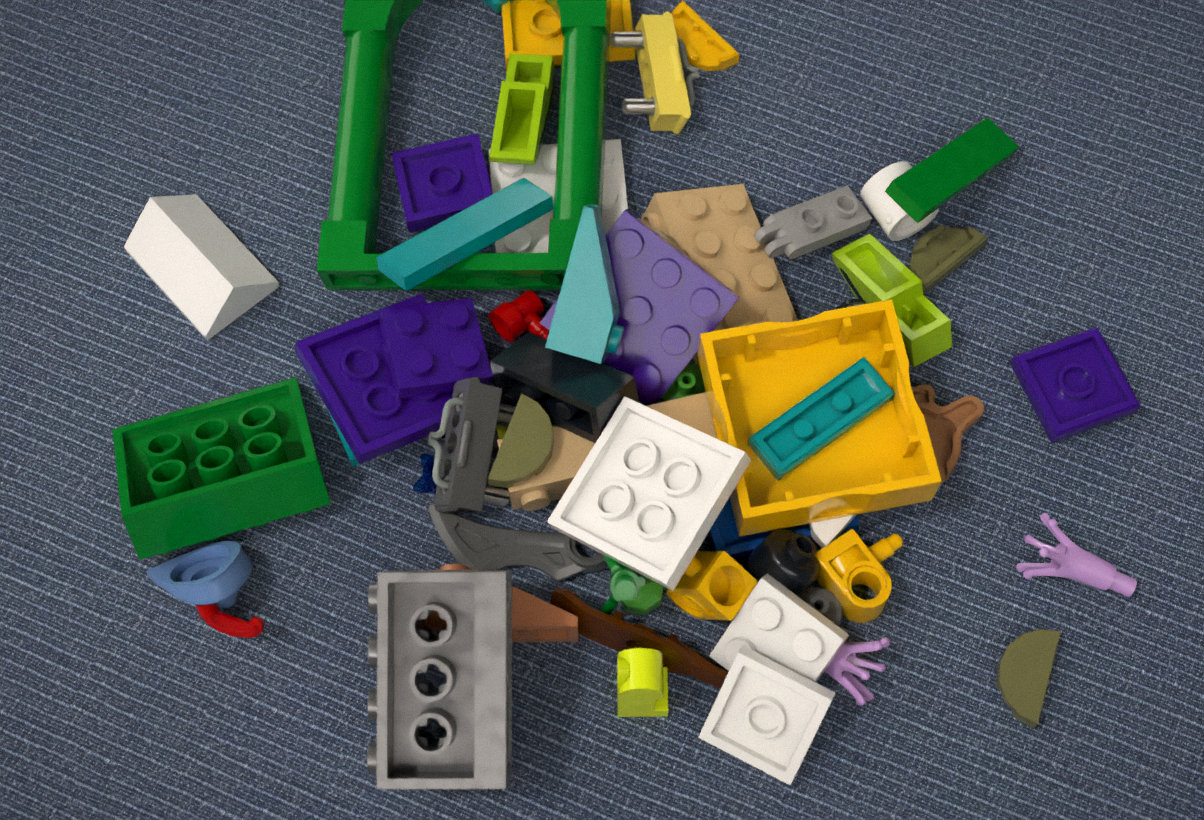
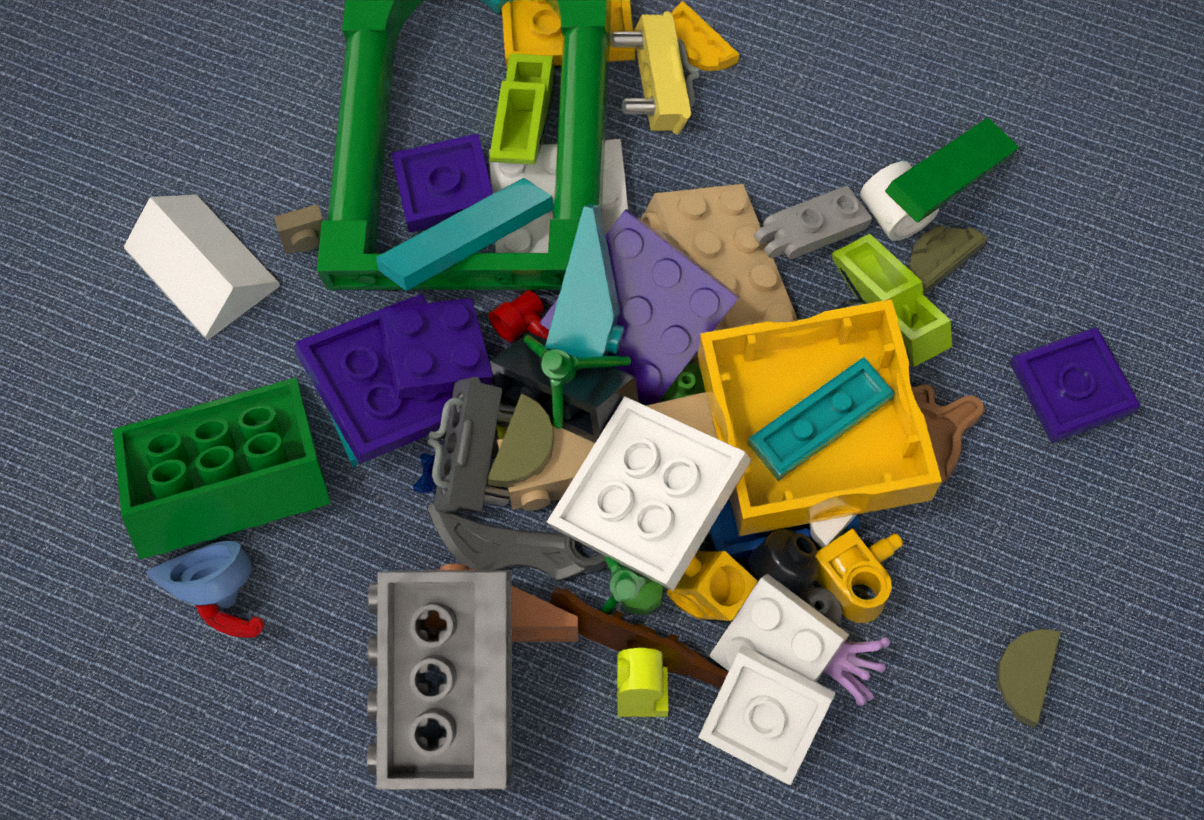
lavender piece [1016,513,1137,597] -> none
none -> dark tan plate [274,204,323,255]
none -> green plant [524,335,631,429]

